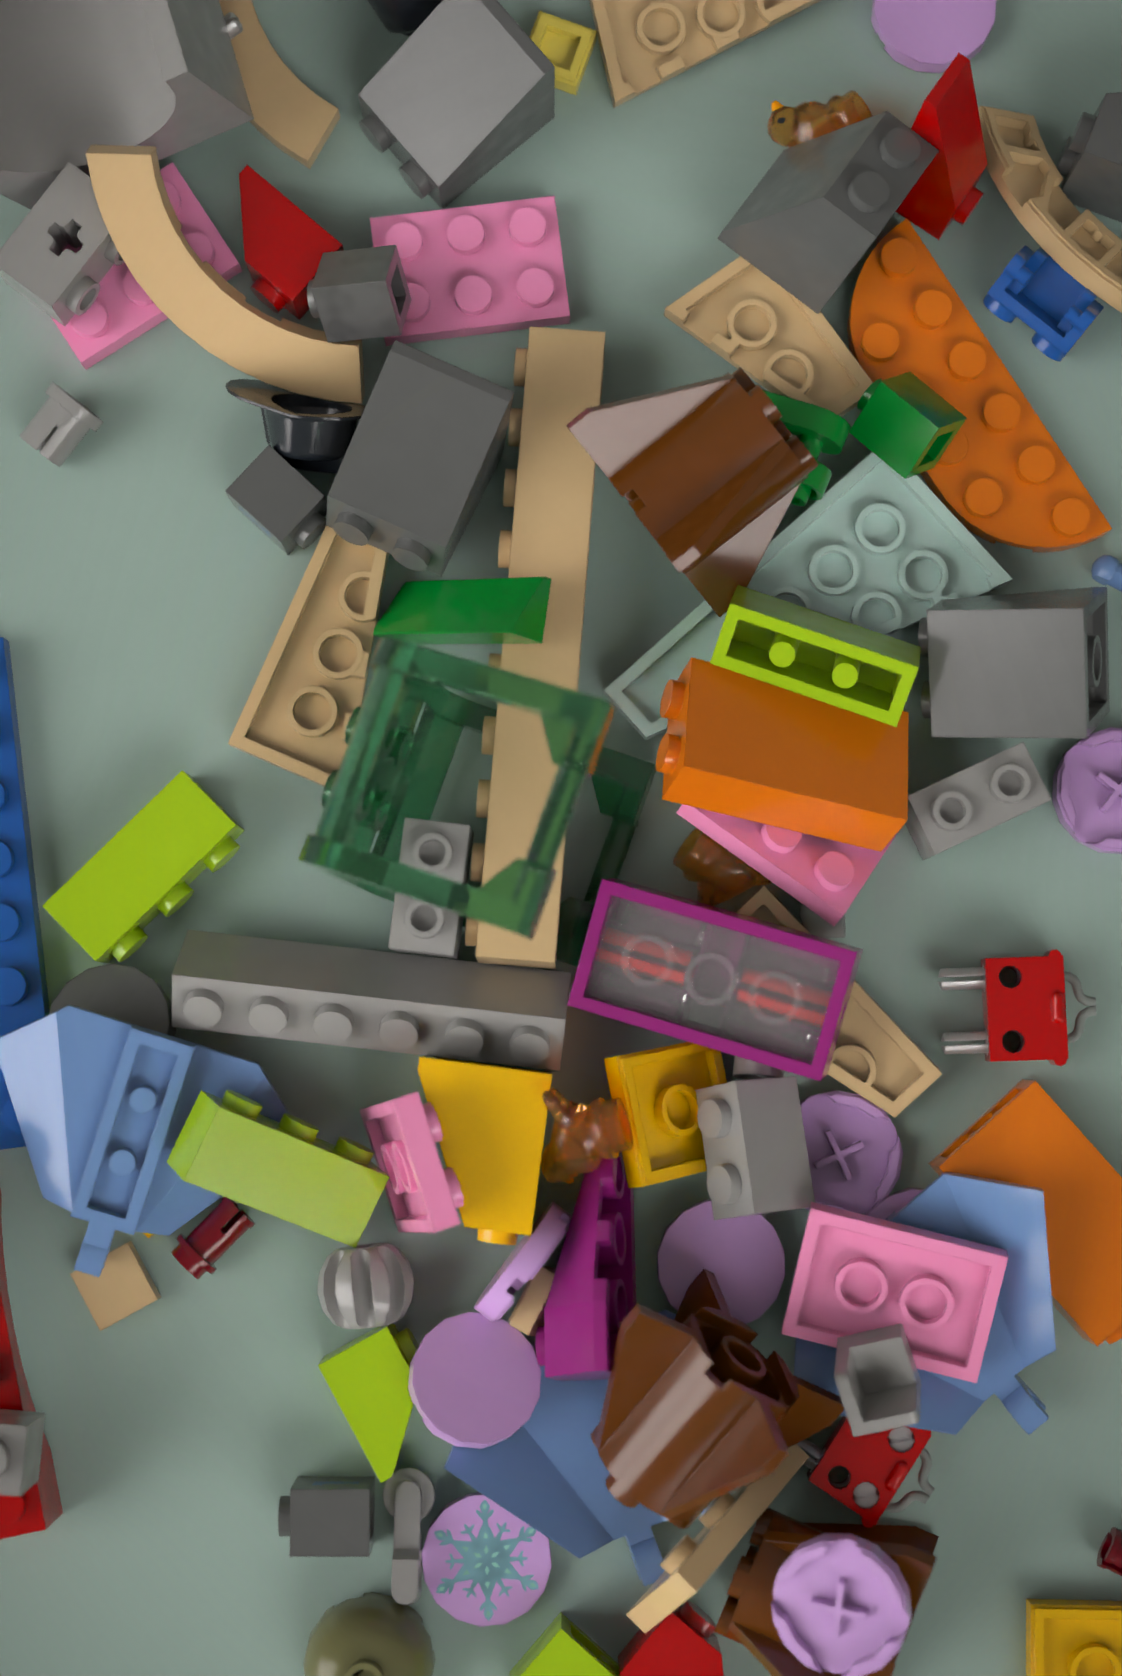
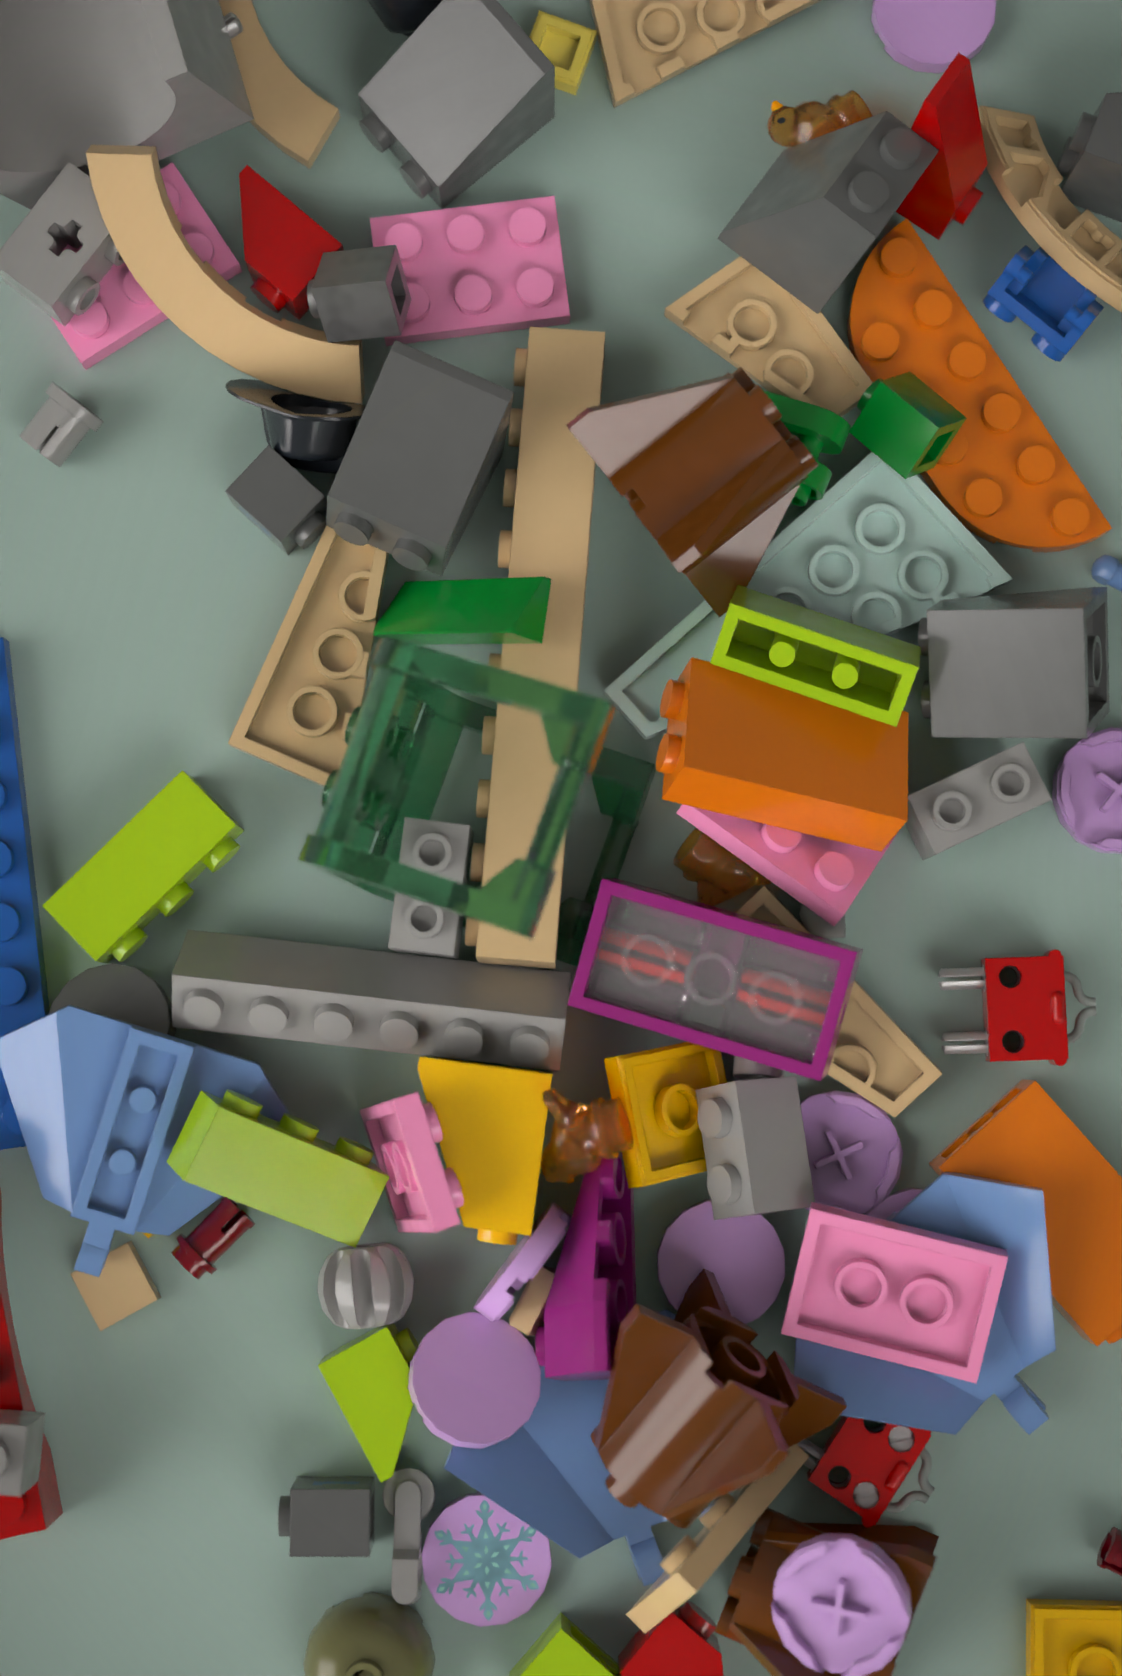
light grey panel [834,1323,921,1437] -> none

